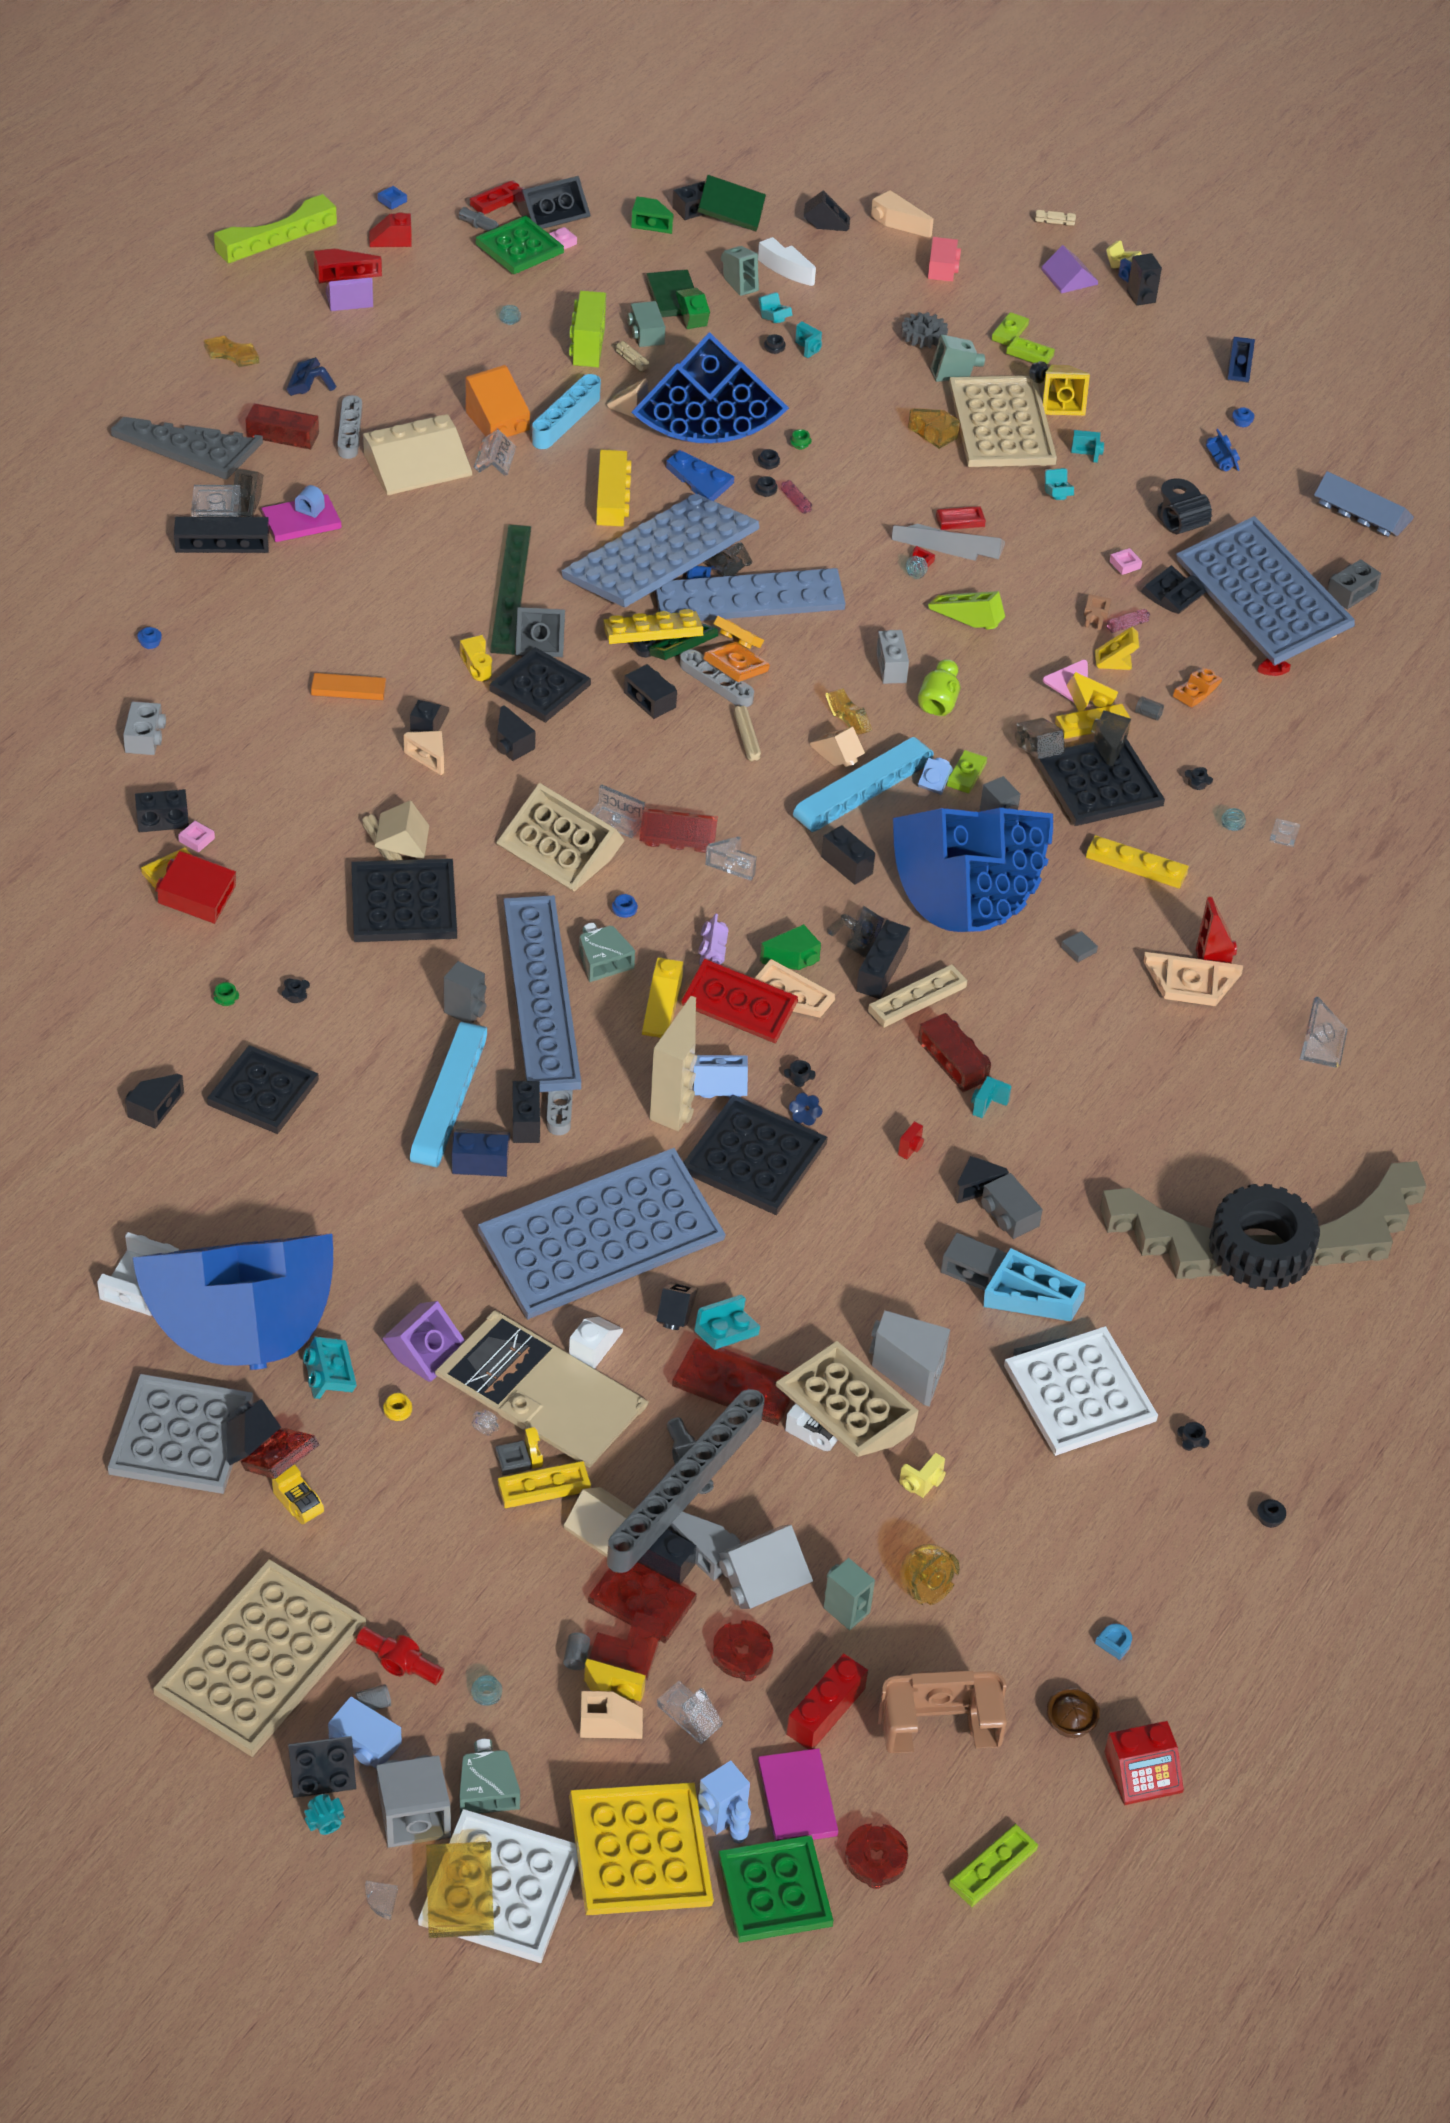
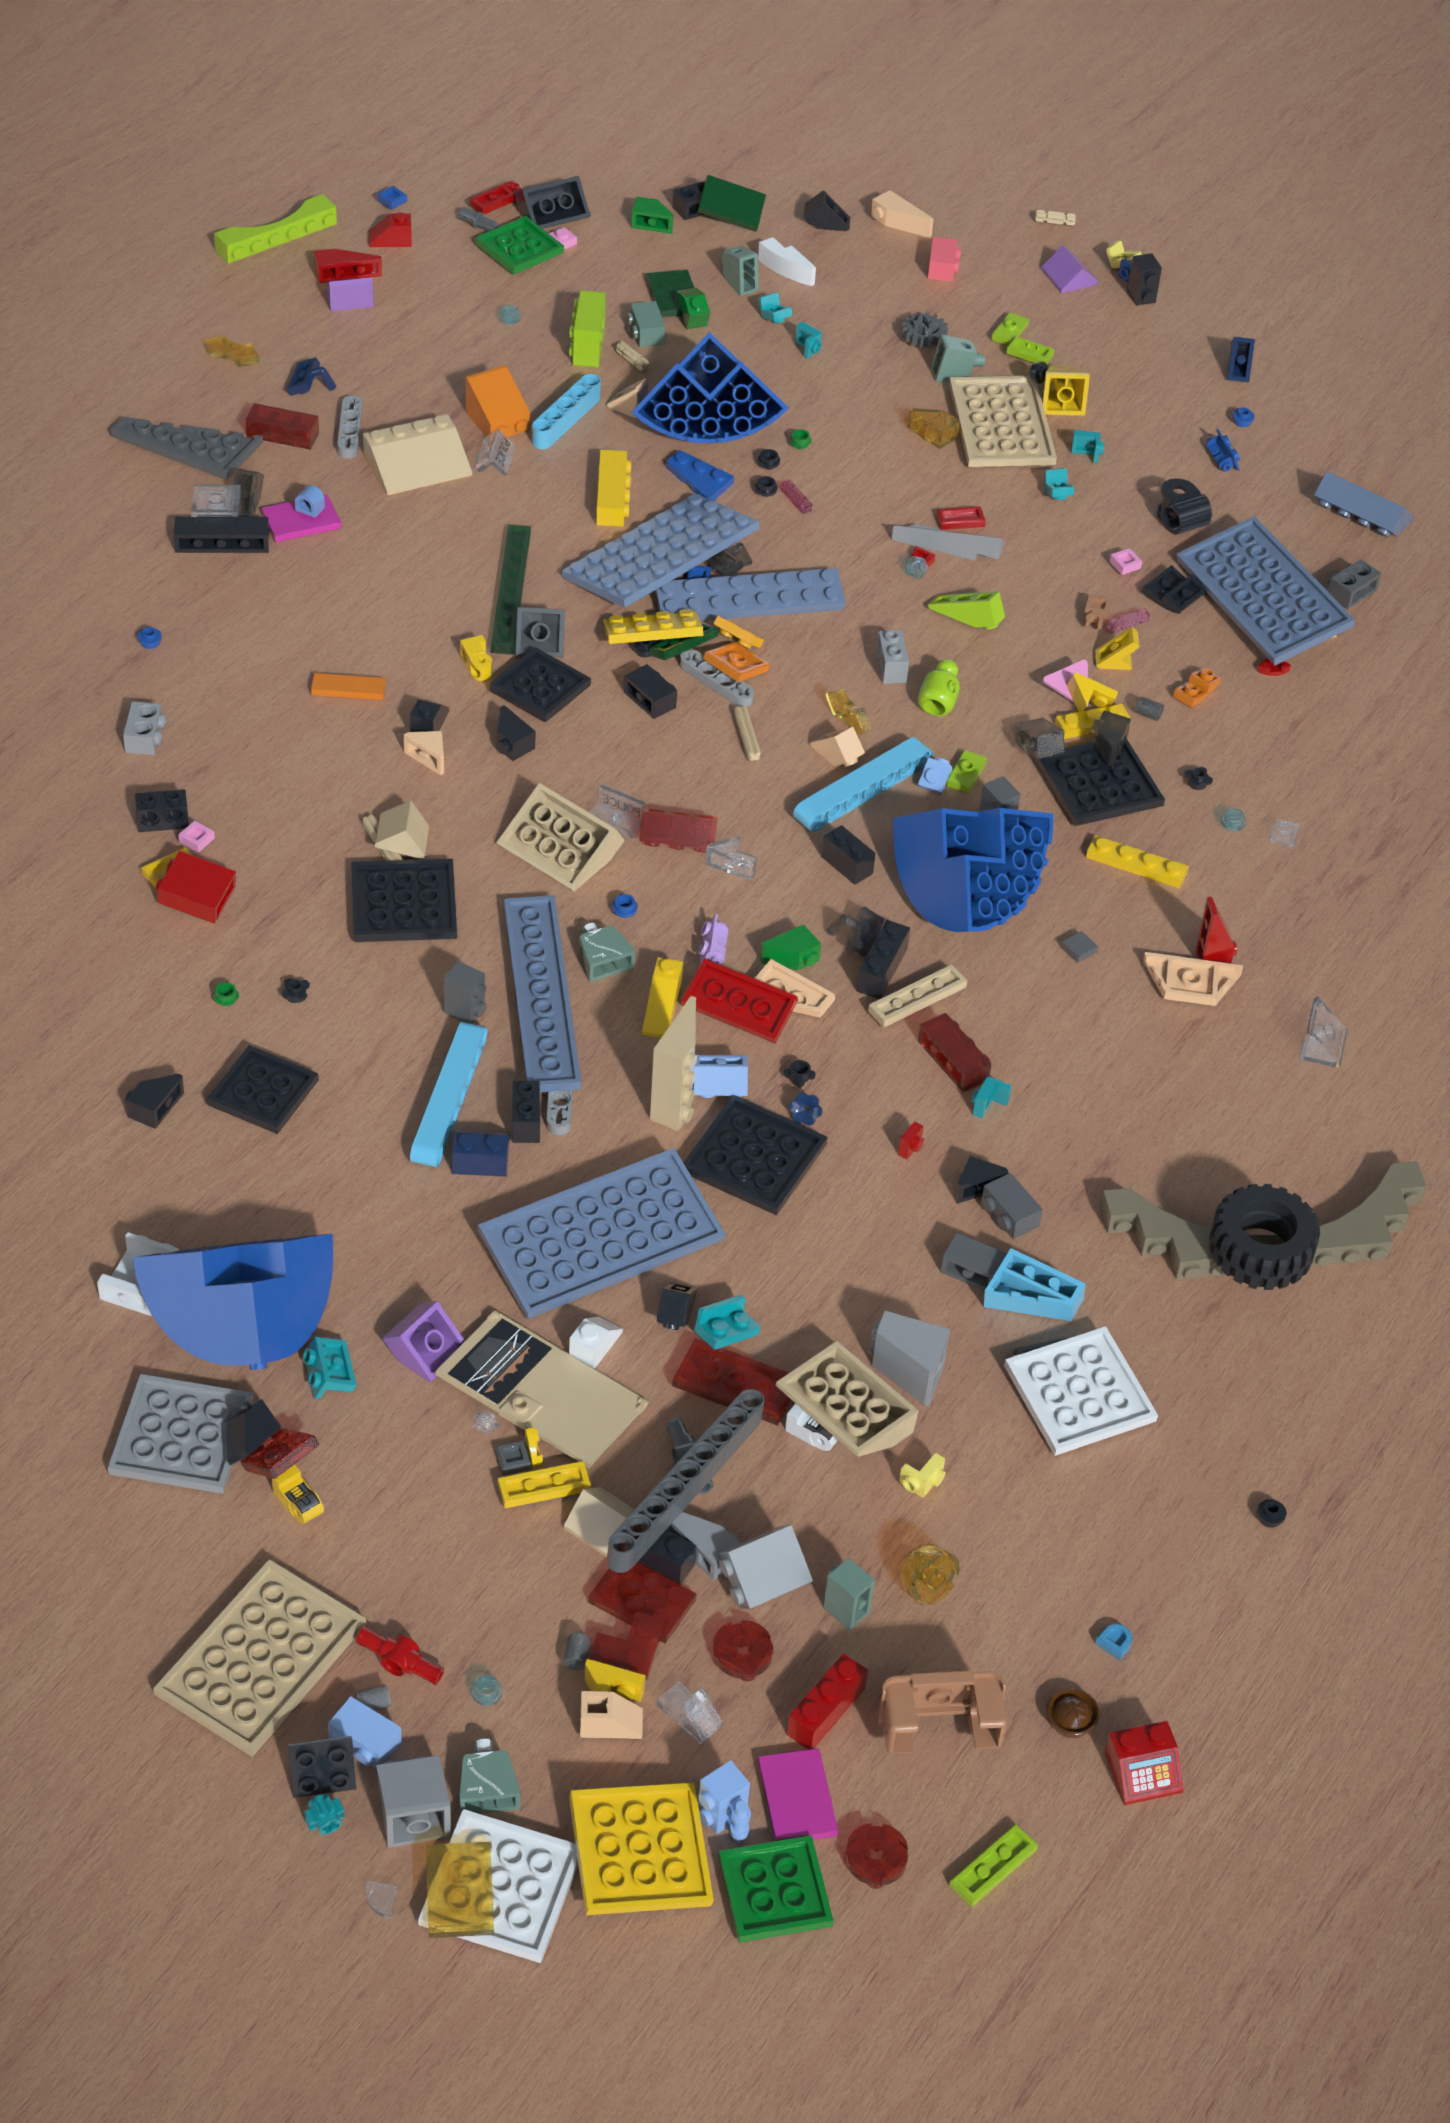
yellow plate [383,1393,412,1421] -> none
black plate [764,334,786,354] -> none
black plate [1177,1422,1210,1451] -> none

